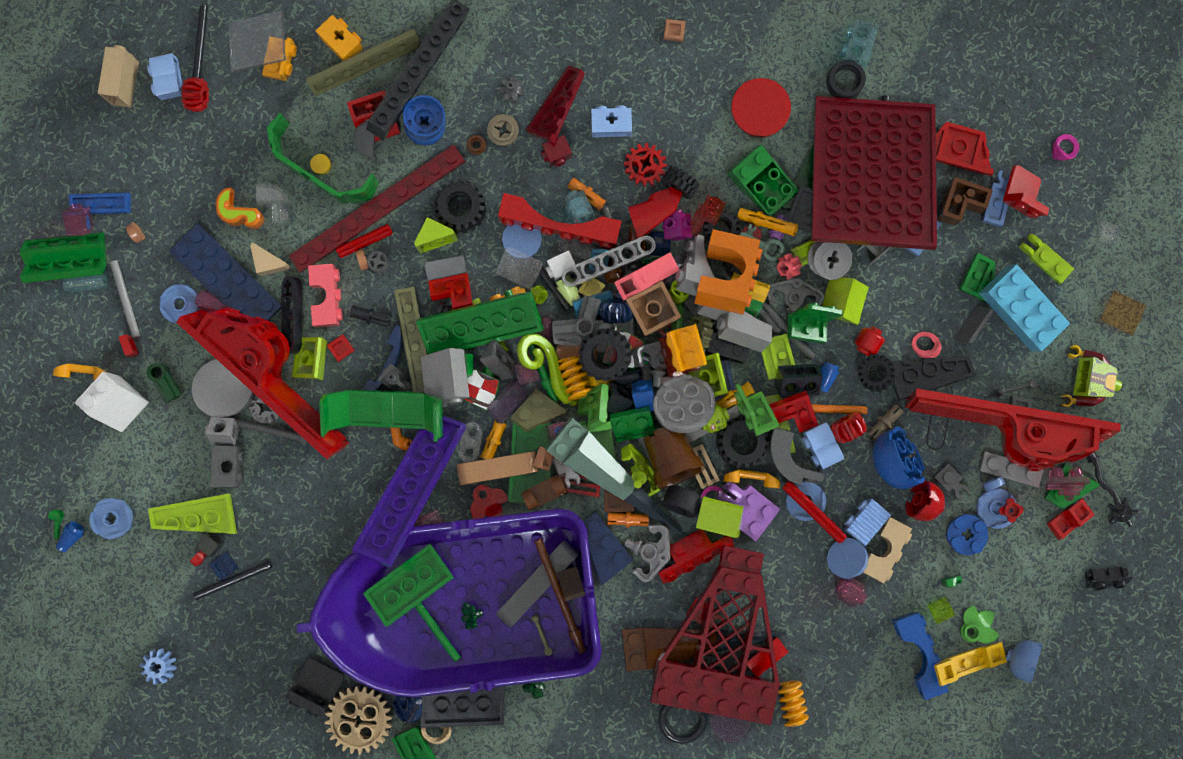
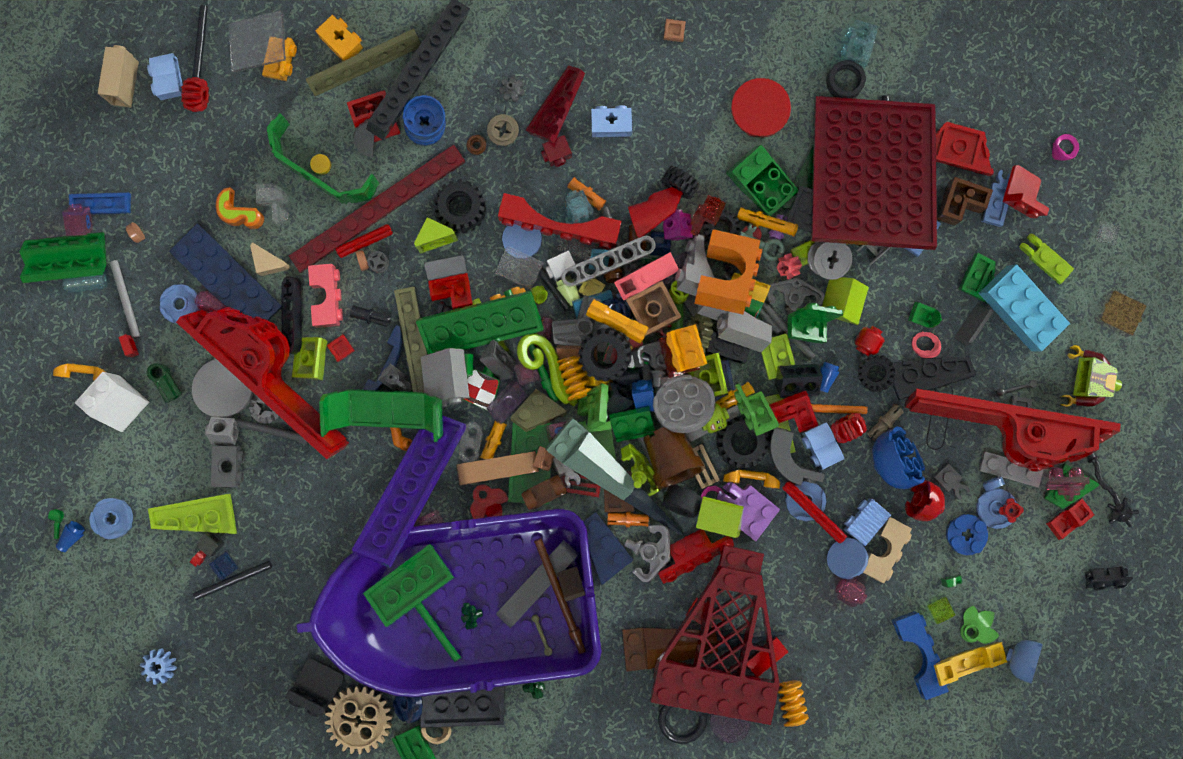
red gear [624,143,667,187] -> none
none -> light orange axle [586,299,649,344]
none -> green plate [908,302,942,328]

